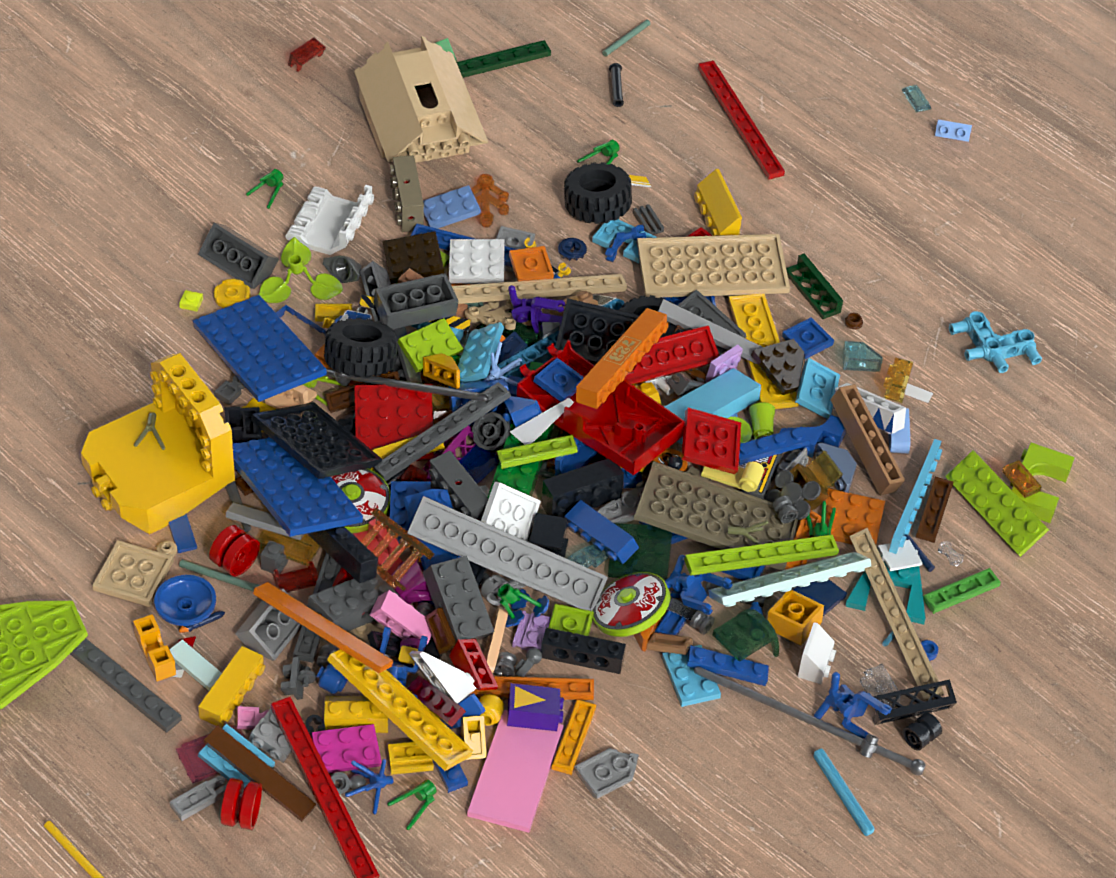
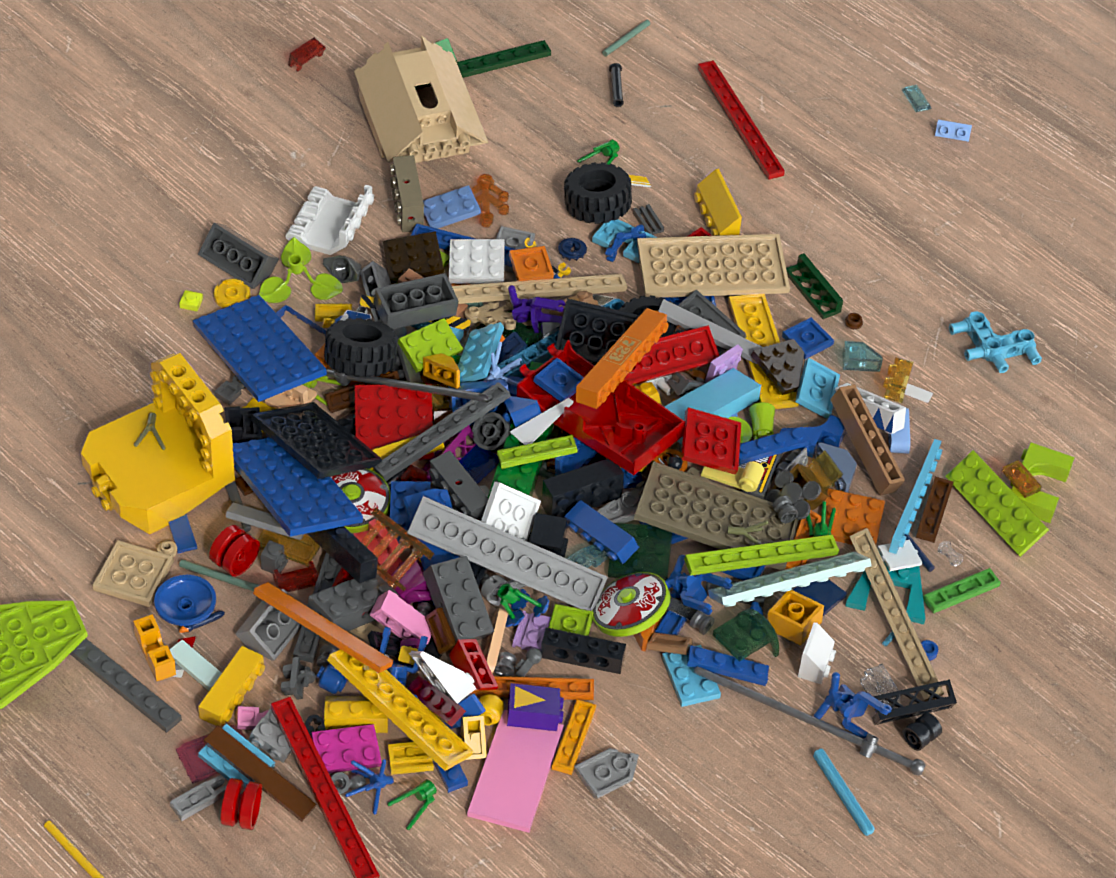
green plant [246,169,284,209] -> none

